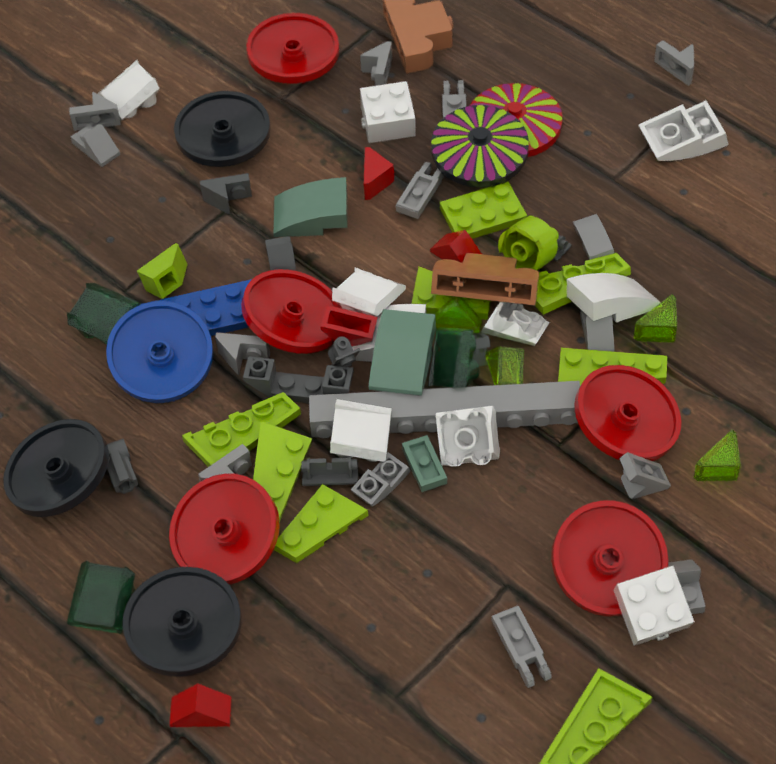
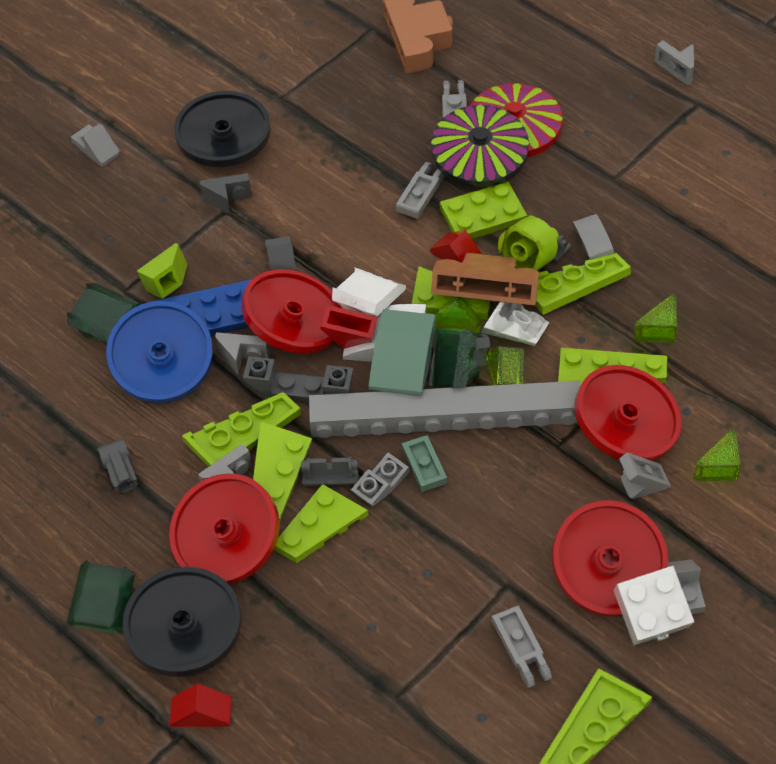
black dish [3,419,109,517] -> none
light grey slope [69,92,121,131] -> none
white slope [98,60,160,121] -> none
red dish [246,13,339,84] -> none
sand green slope [273,177,348,237] -> none
dark grey hinge [328,337,360,367] -> none
white slope [330,399,392,462] -> none
light grey slope [360,41,393,86] -> none
white brick [360,81,416,143] -> none
red slope [364,147,395,200] -> none
white slope [436,406,500,467] -> none
white slope [567,273,662,322] -> none
light grey slope [580,310,615,352] -> none
white slope [639,101,728,161] -> none

